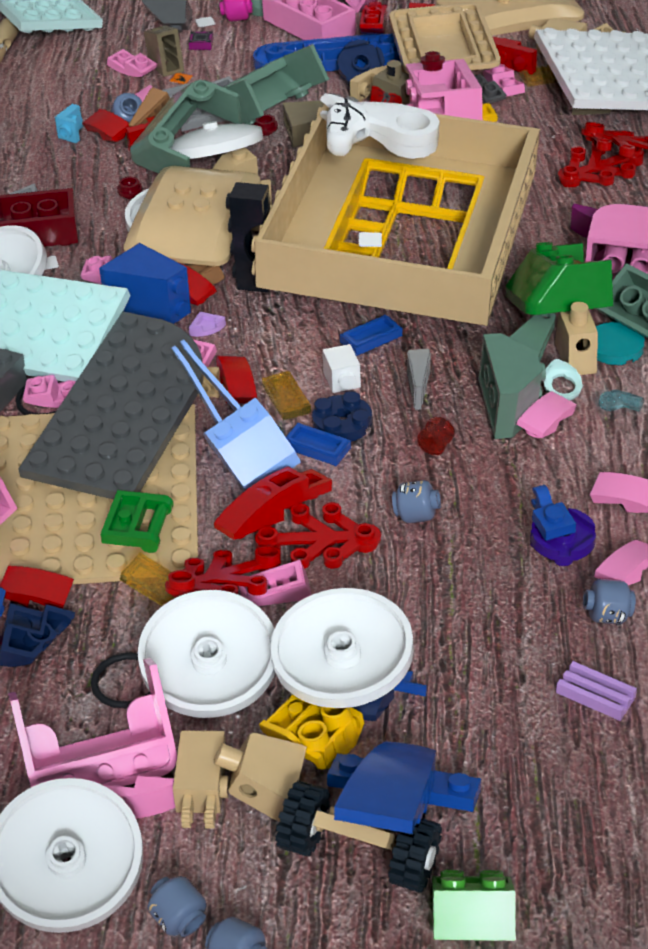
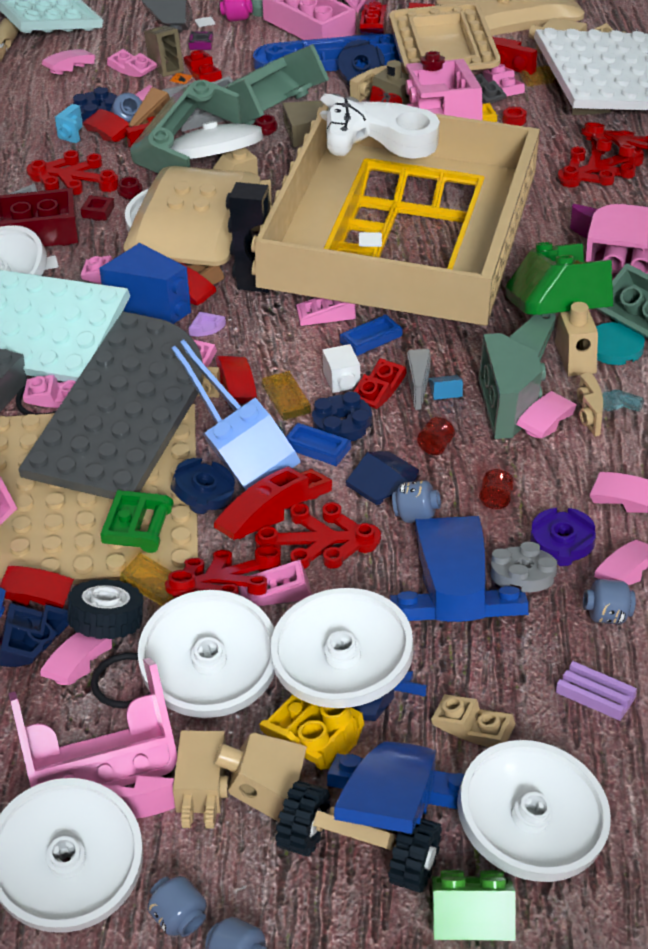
blue plate [531,485,576,541] -> none
light aqua piece [543,359,583,400] -> none
none -> red plant [26,150,119,195]
none -> bright pink slope [41,633,112,685]
none -> bright pink slope [42,50,95,74]
none -> black wheel [67,579,144,639]
none -> dark blue plate [73,87,117,122]
none -> dark red plate [81,195,115,221]
none -> dark blue plate [170,458,235,514]
none -> red slope [183,50,222,82]
none -> bright pink slope [296,298,356,326]
none -> dark blue slope [346,451,419,505]
none -> red slope [353,358,407,409]
none -> blue slope [390,516,528,622]
none -> dark azure slope [429,375,463,400]
none -> tan slope [431,694,516,748]
none -> white dish [457,740,611,882]
none -> clear red wheel [479,469,514,509]
none -> light grey plate [490,542,557,593]
none -> red tile [502,106,527,126]
none -> tan slope [577,372,603,437]

